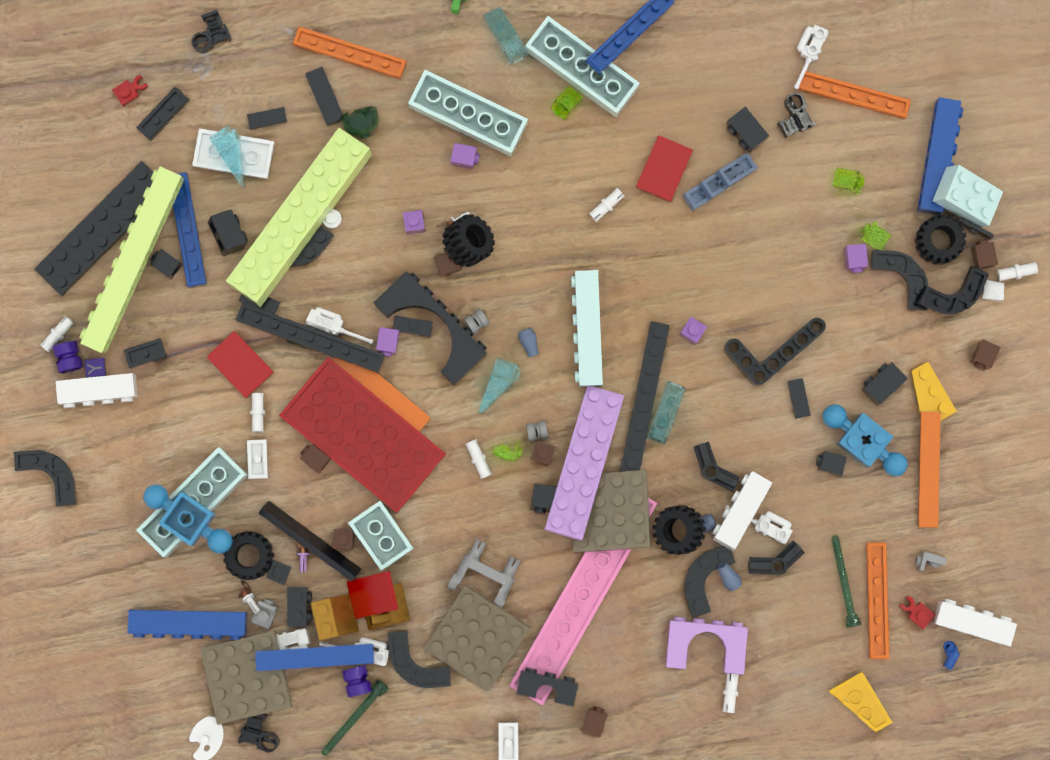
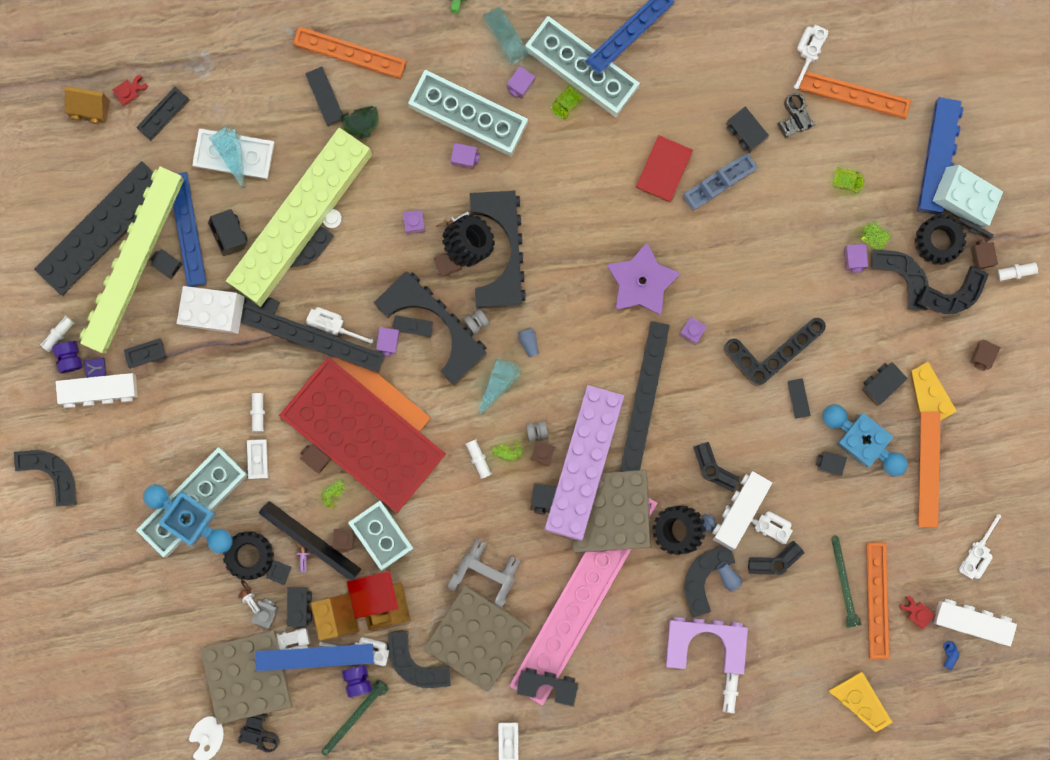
blue brick [128,610,248,640] -> none
black piece [191,10,232,53] -> none
red tile [207,331,274,399] -> none
black piece [247,107,287,130] -> none
light aqua brick [571,270,603,387] -> none
reddish brown brick [581,706,608,738] -> none
white pin [589,188,625,222] -> none
clear light blue slope [647,381,685,444] -> none
light grey bracket [915,552,947,571] -> none
white slope [982,280,1004,302] -> none
none -> pearl gold slope [65,86,110,124]
none -> white brick [177,286,245,334]
none -> clear neon green bracket [322,479,346,509]
none -> black arch [470,190,526,309]
none -> medium lavender brick [507,66,536,99]
none -> medium lavender plate [608,244,680,315]
none -> white piece [958,514,1001,579]

